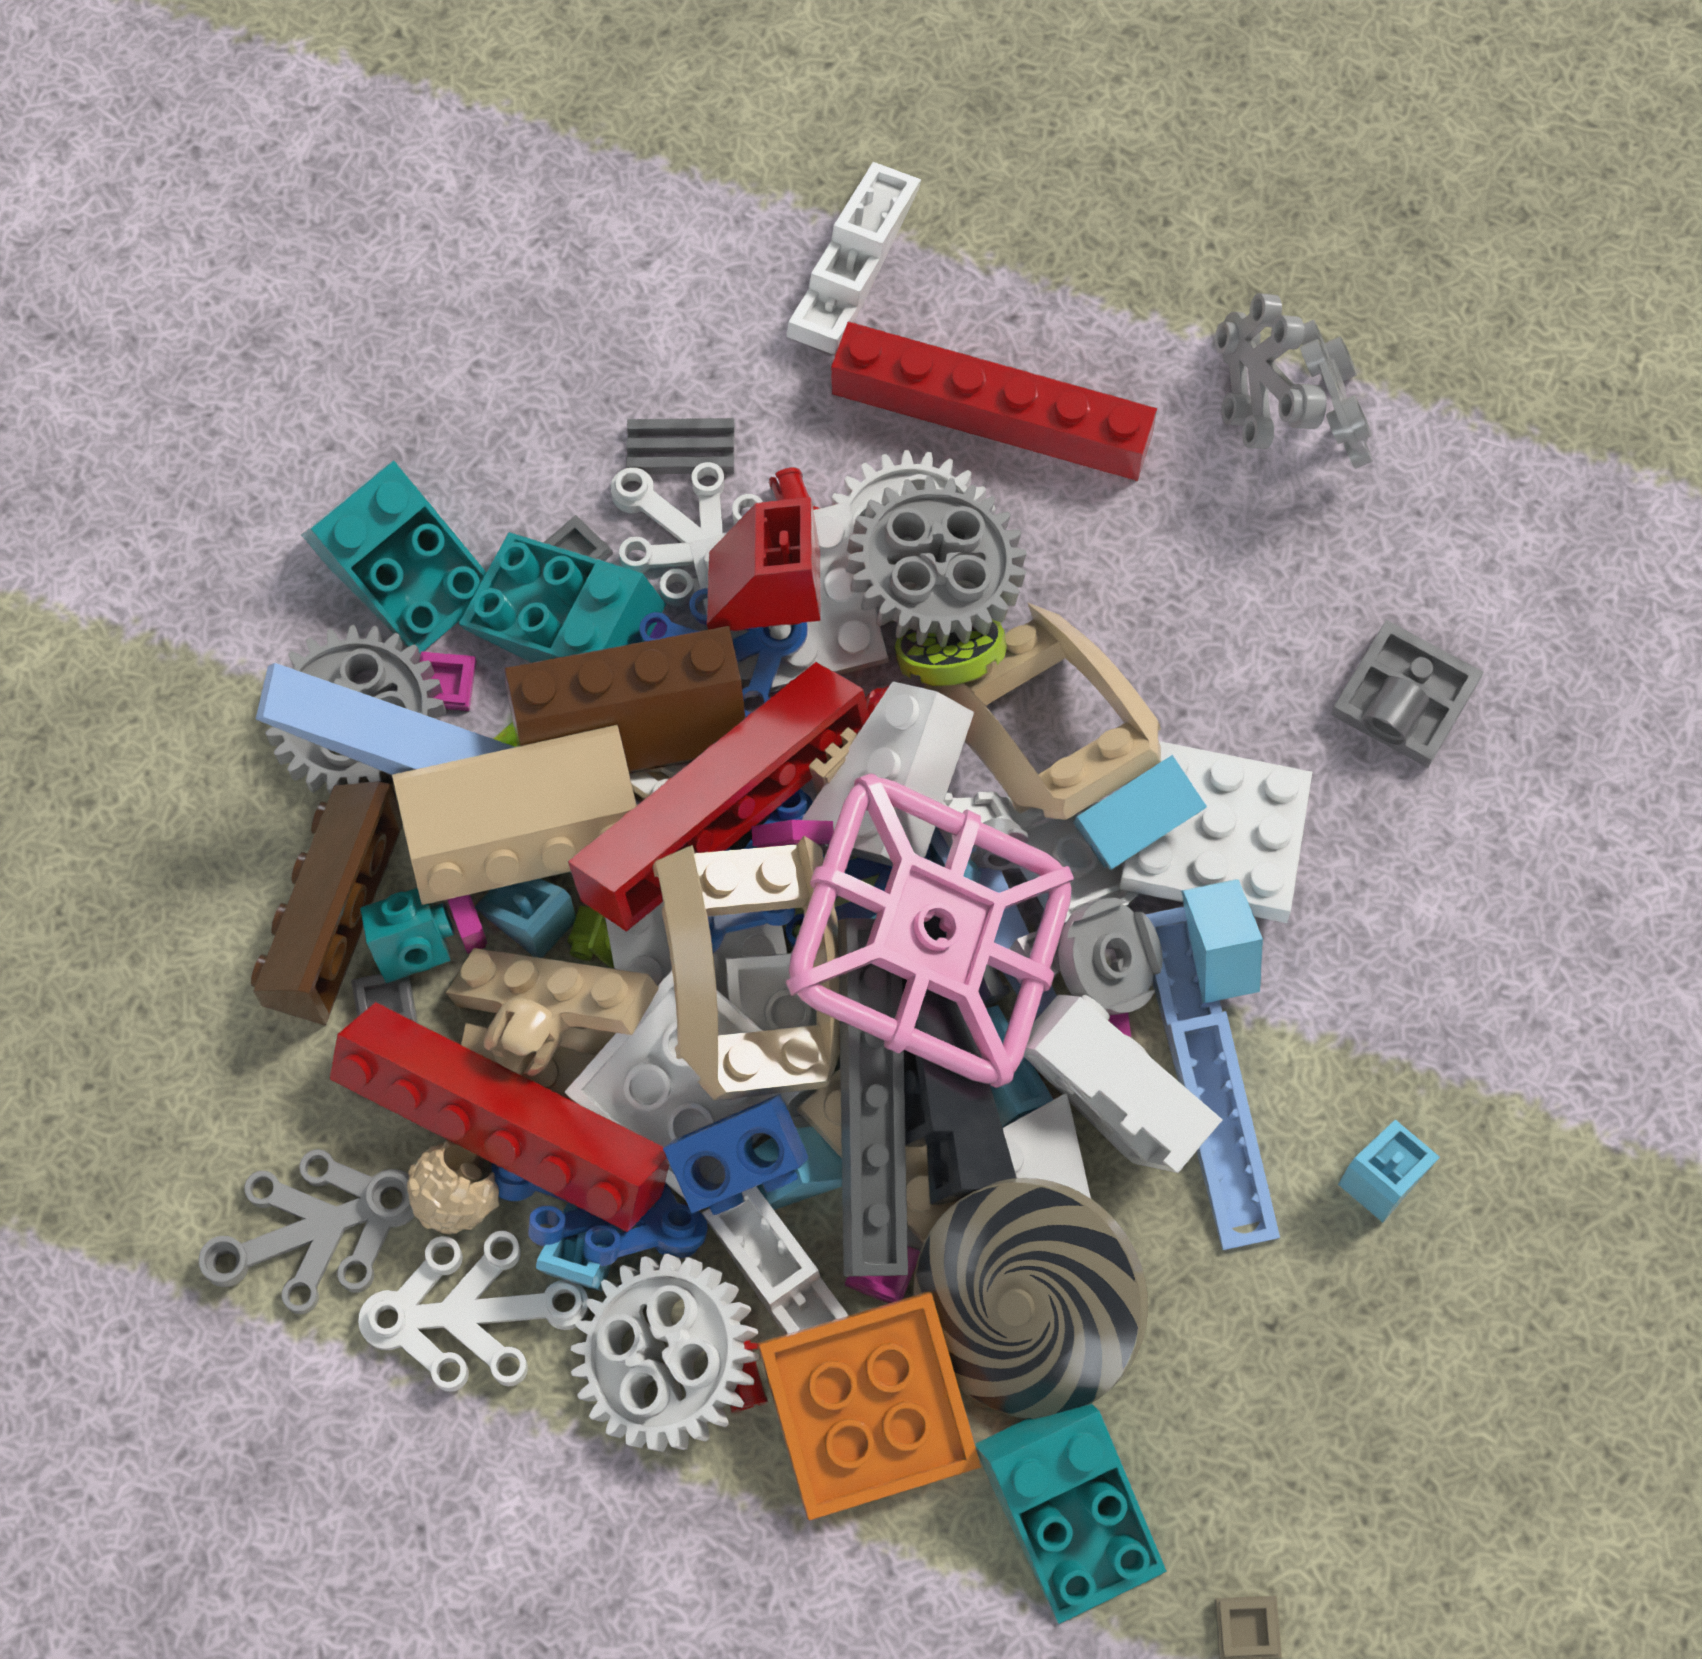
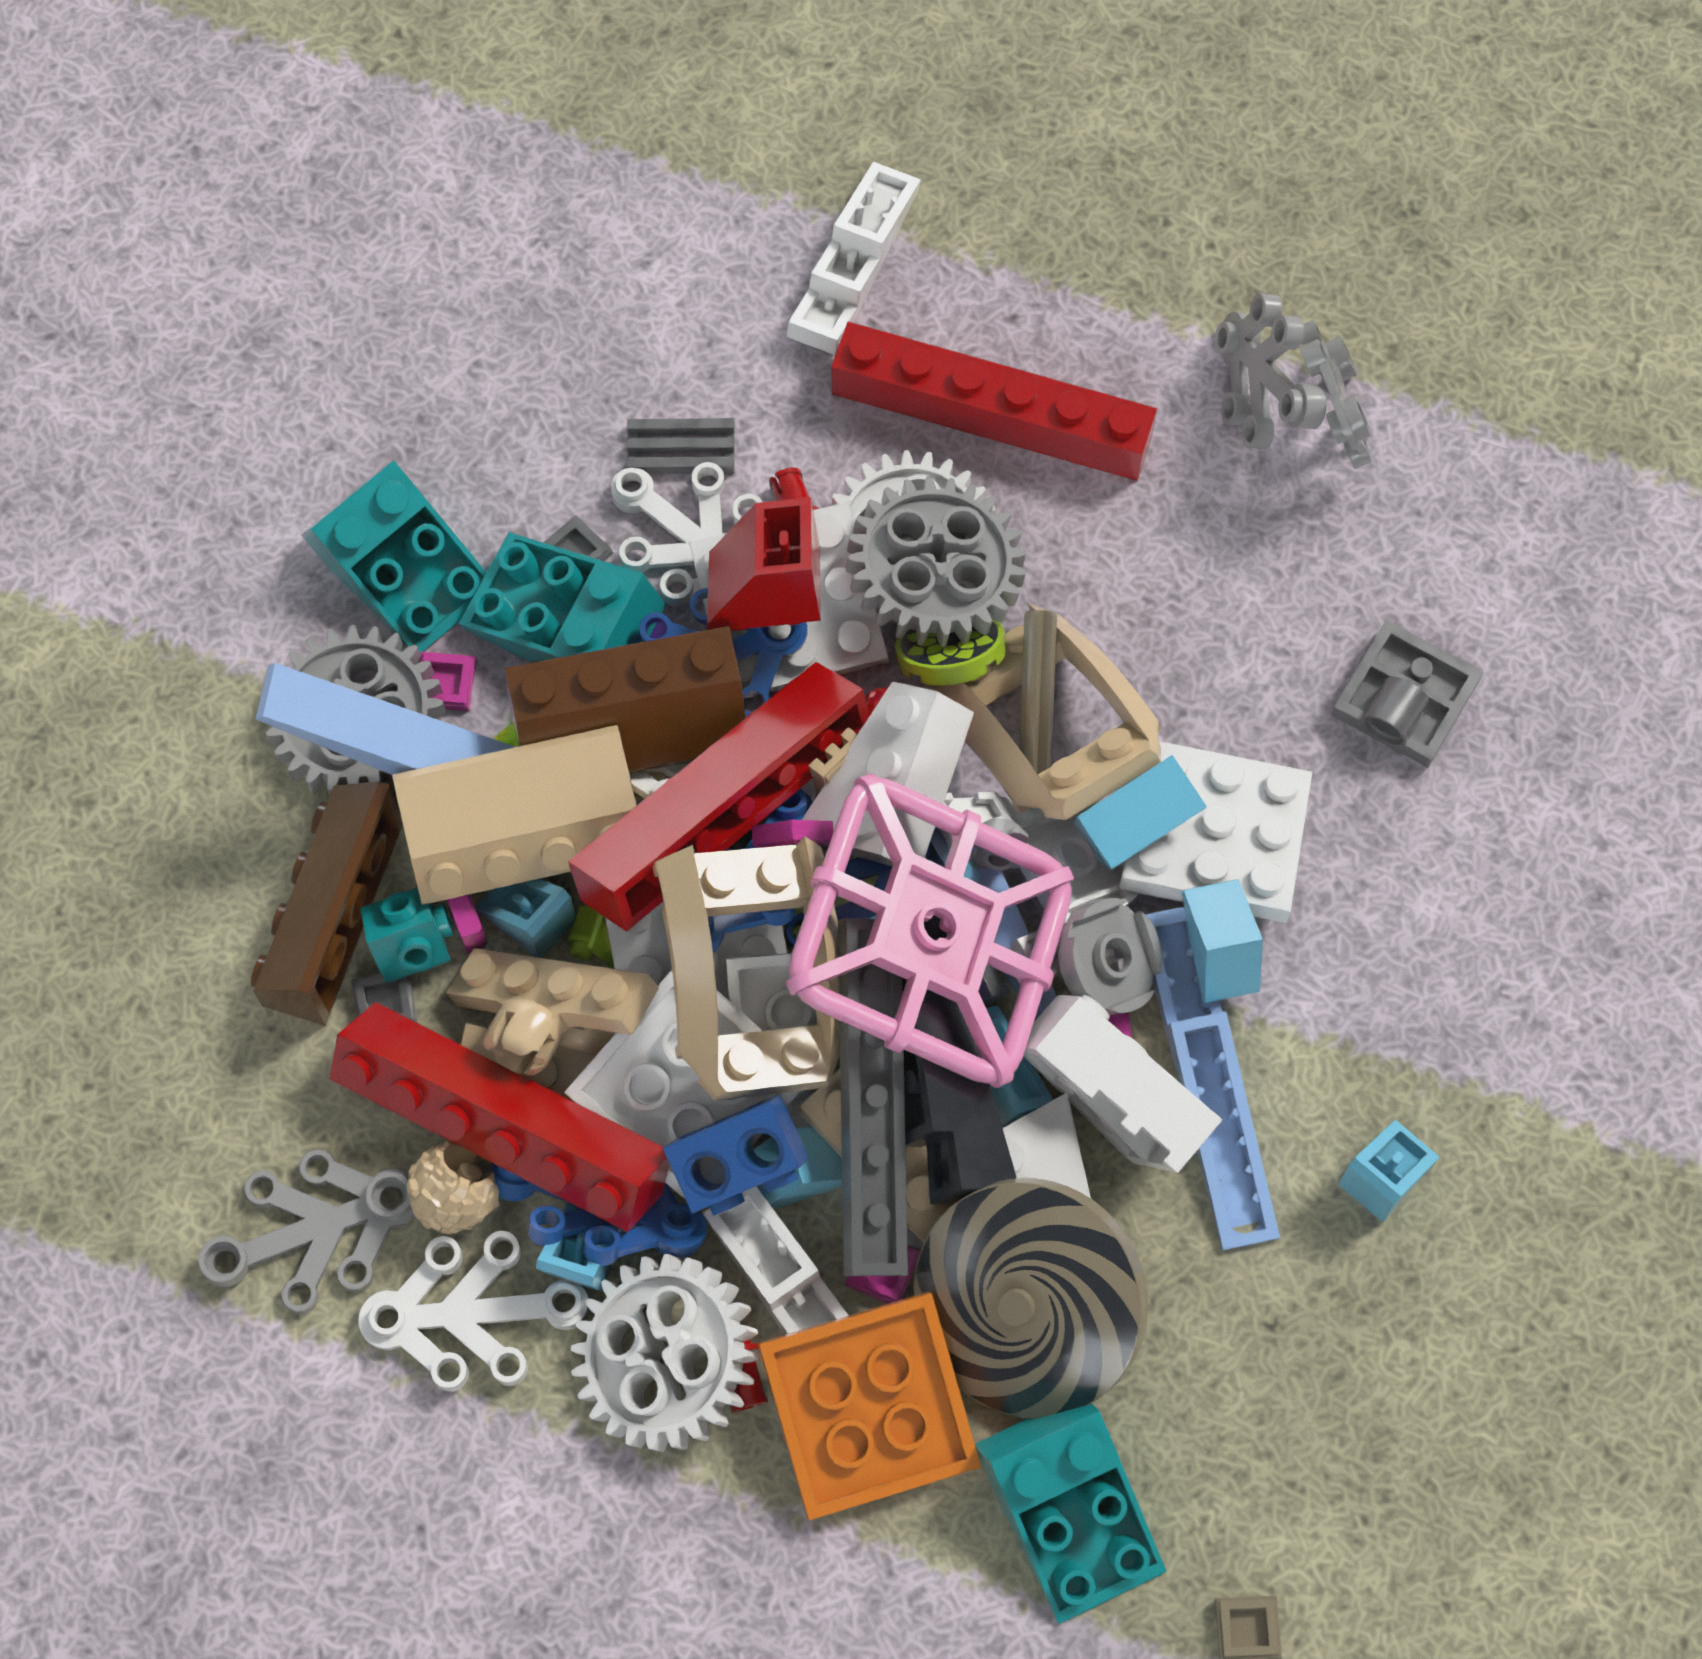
none -> dark tan axle [1019,610,1057,774]

